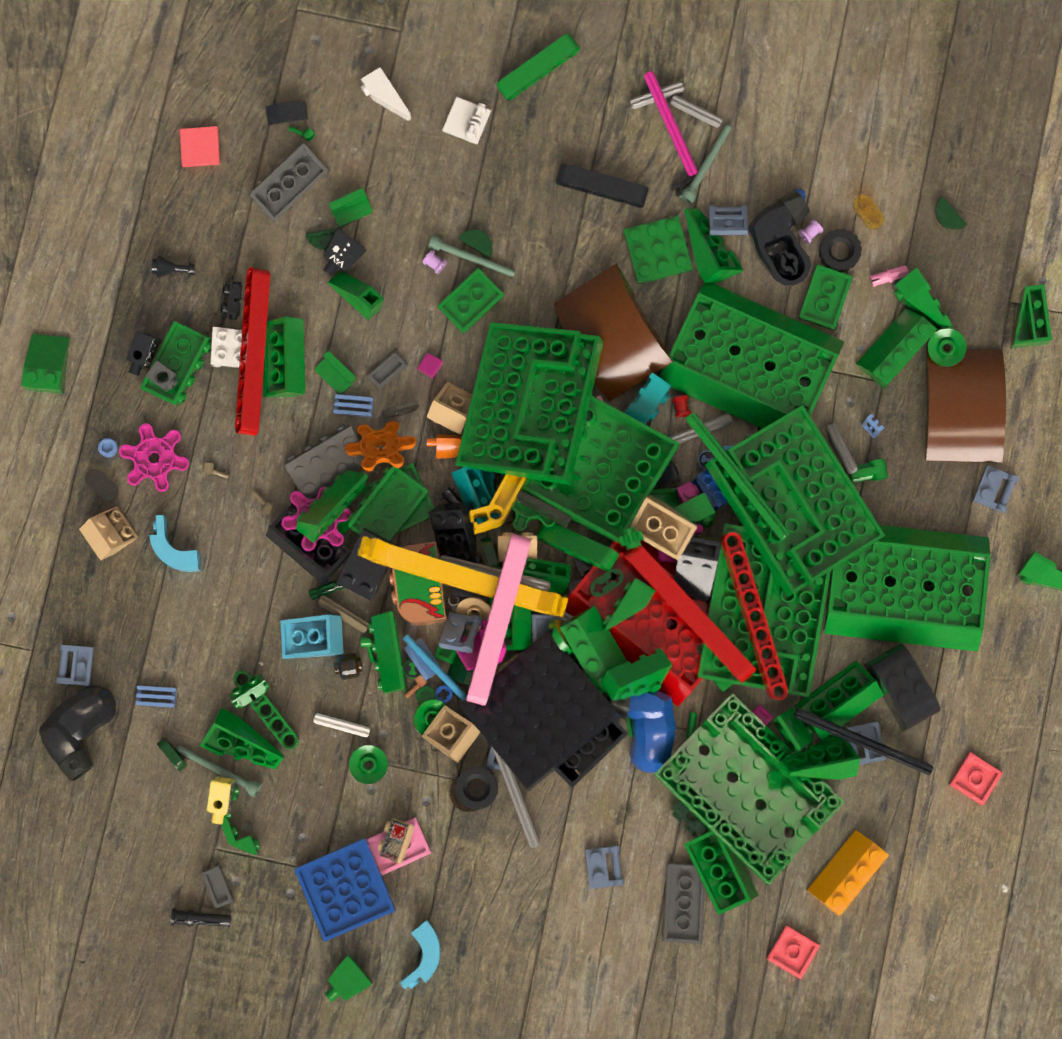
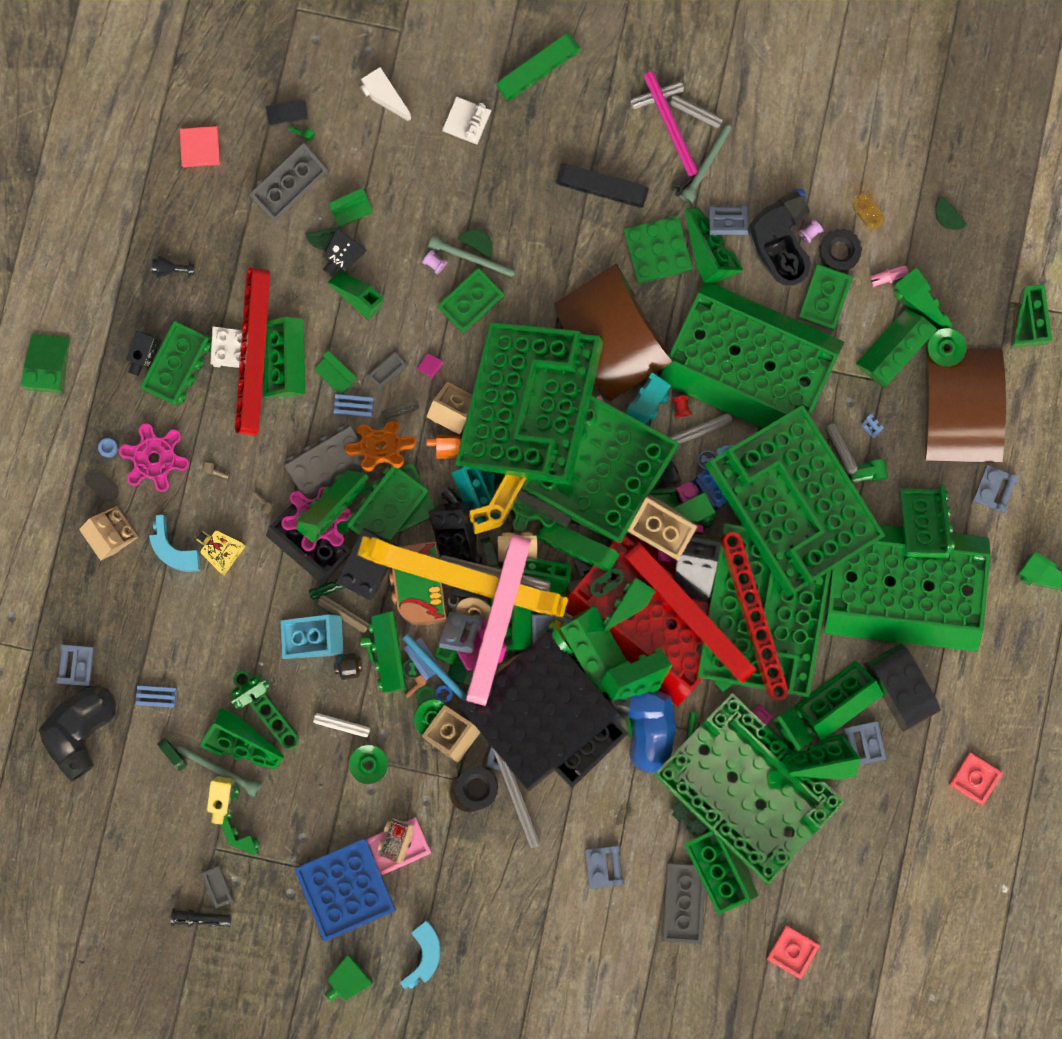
dark grey brick [146,361,178,392] -> none
black hinge [220,279,243,320] -> none
green gear [619,527,644,550] -> none
green axle [686,413,790,540] -> none
black axle [794,708,933,775] -> none
light orange slope [807,830,889,916] -> none
none -> light yellow torso [196,531,246,575]
none -> green bracket [899,484,954,558]

